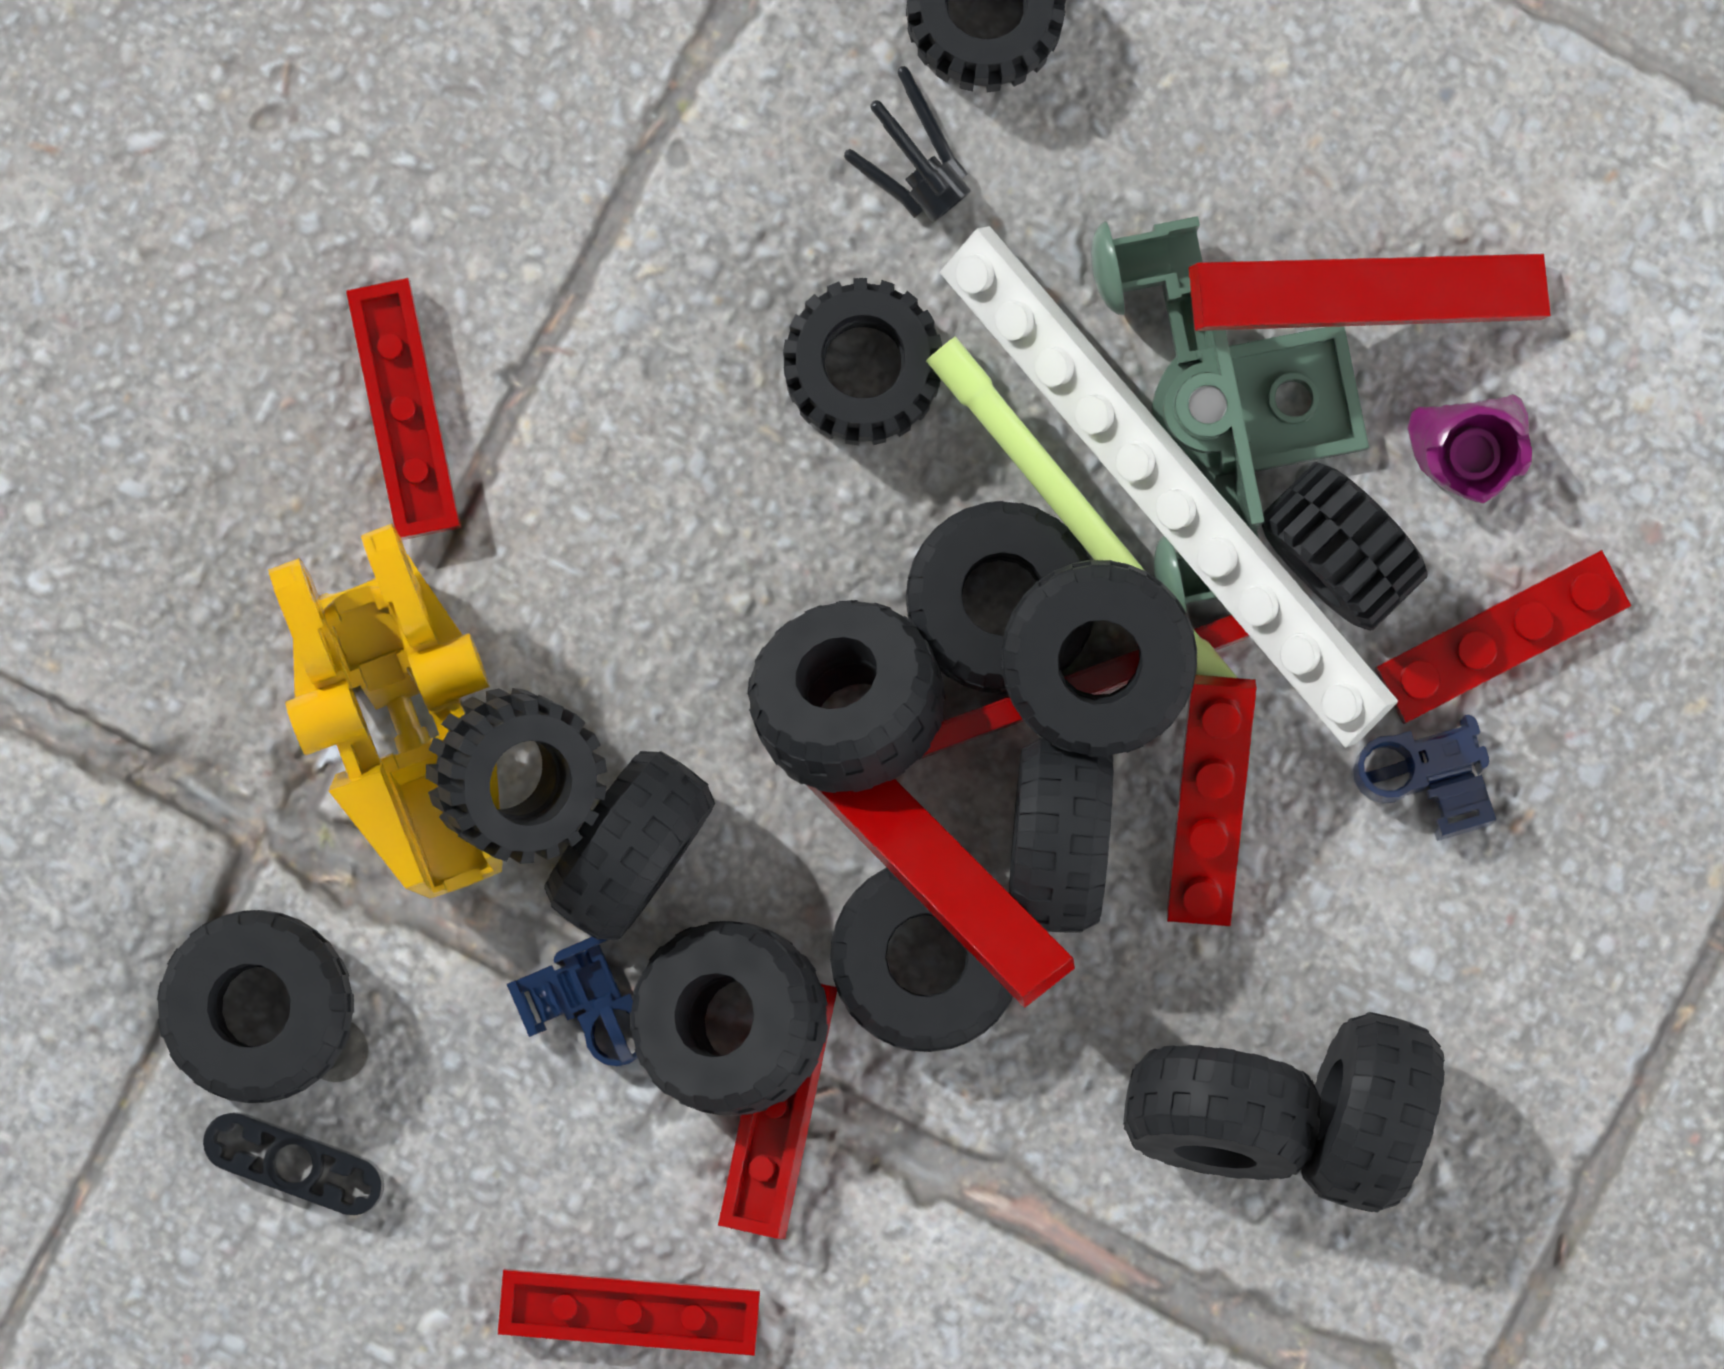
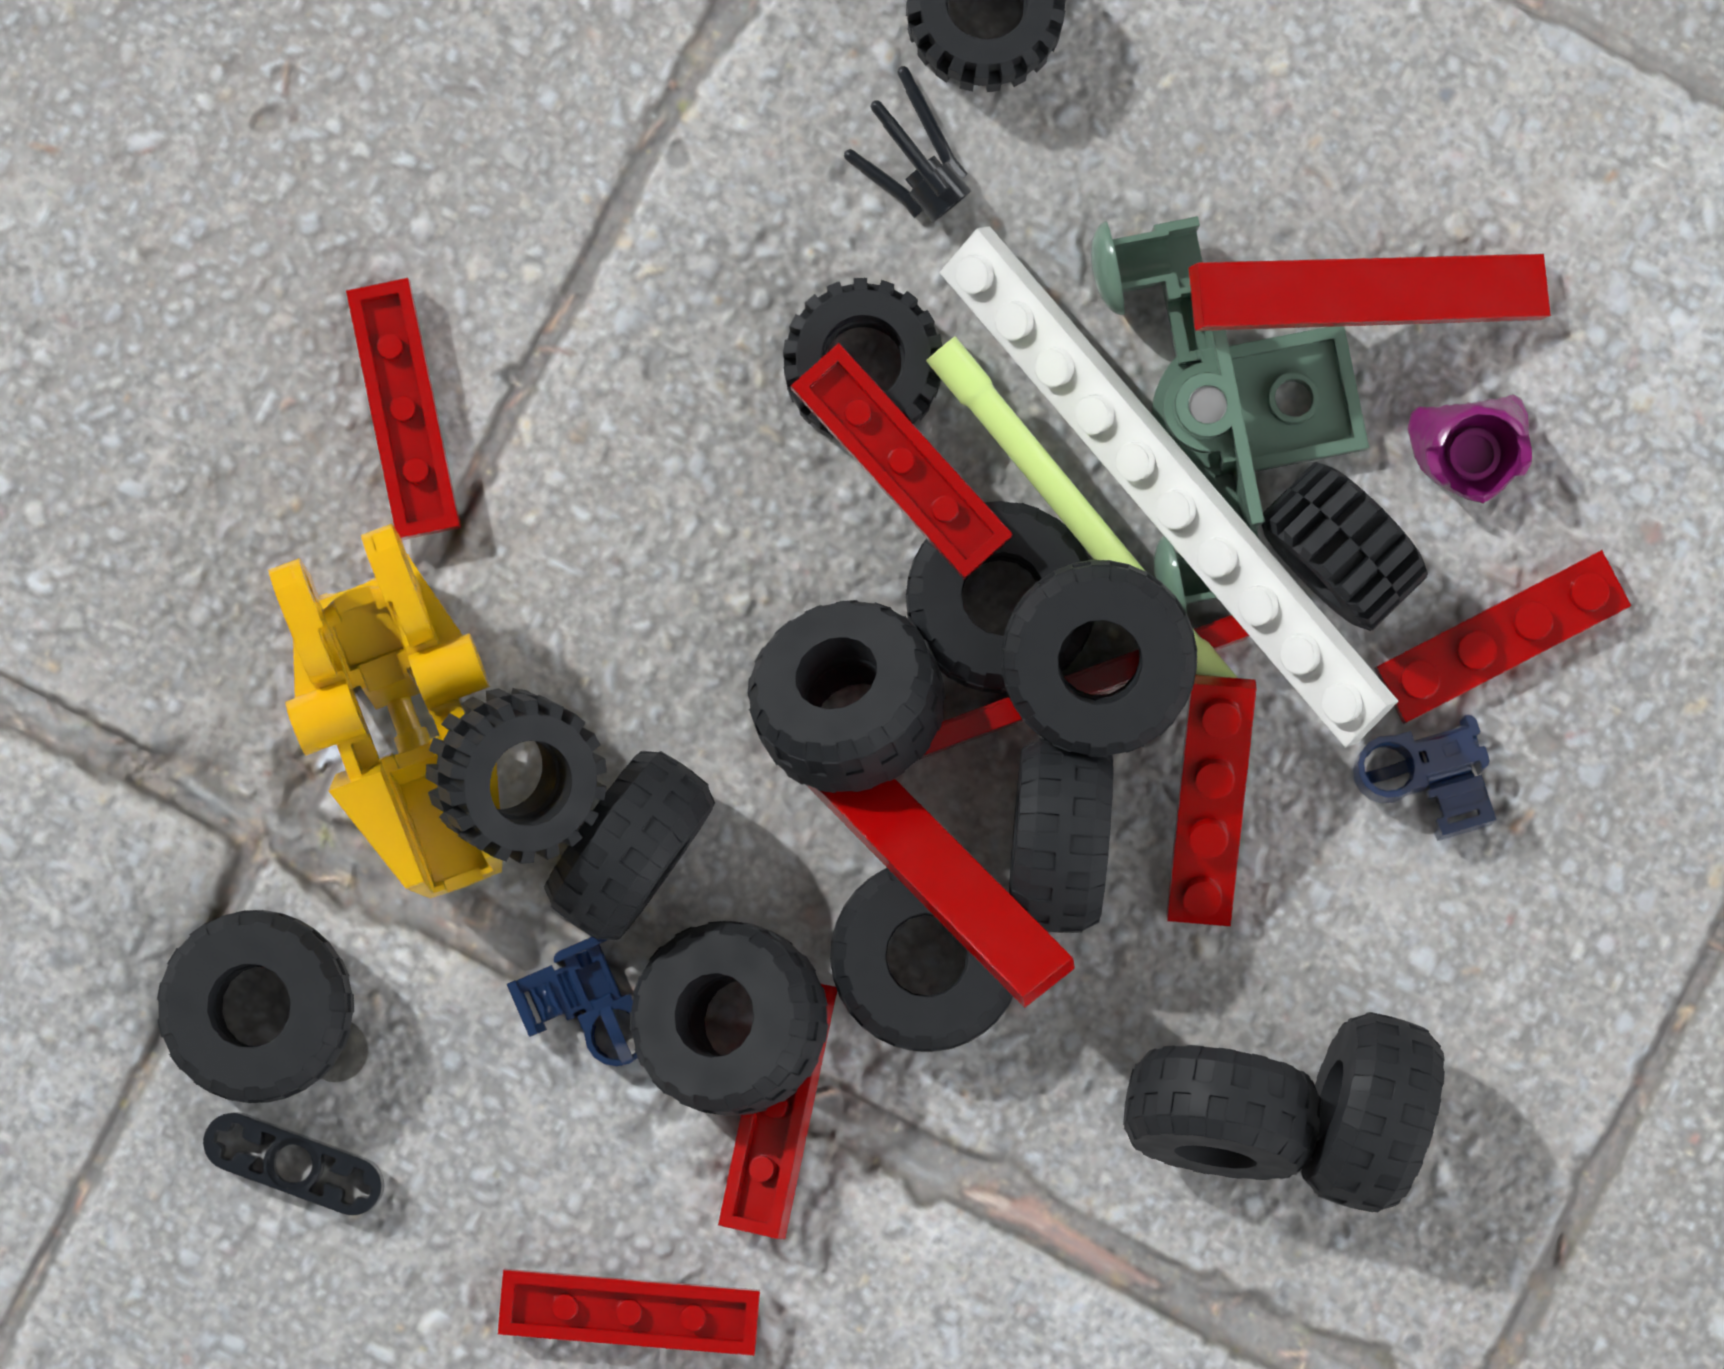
none -> red plate [791,343,1013,580]

